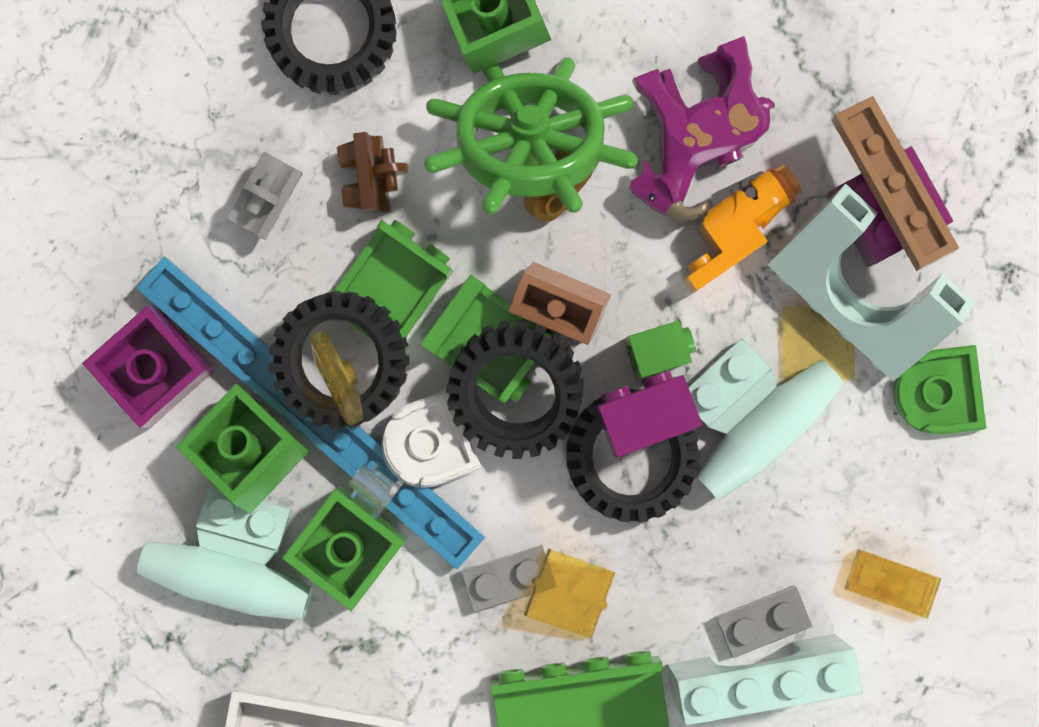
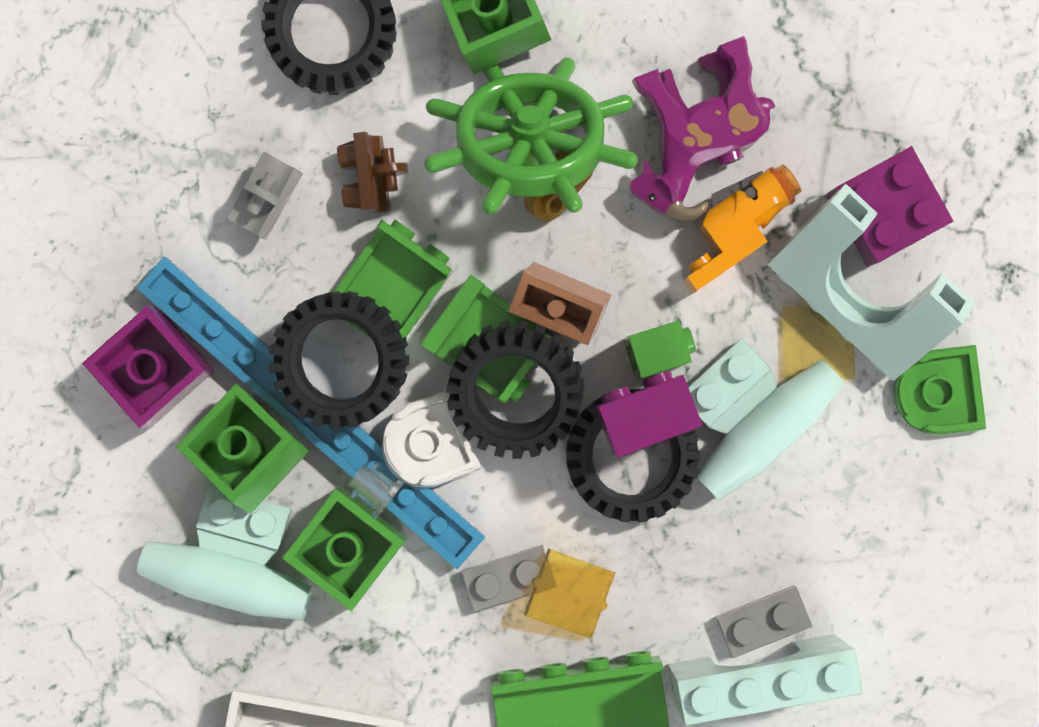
clear yellow plate [310,330,364,426] -> none
medium nougat plate [831,96,959,272] -> none
clear yellow plate [844,549,942,619] -> none

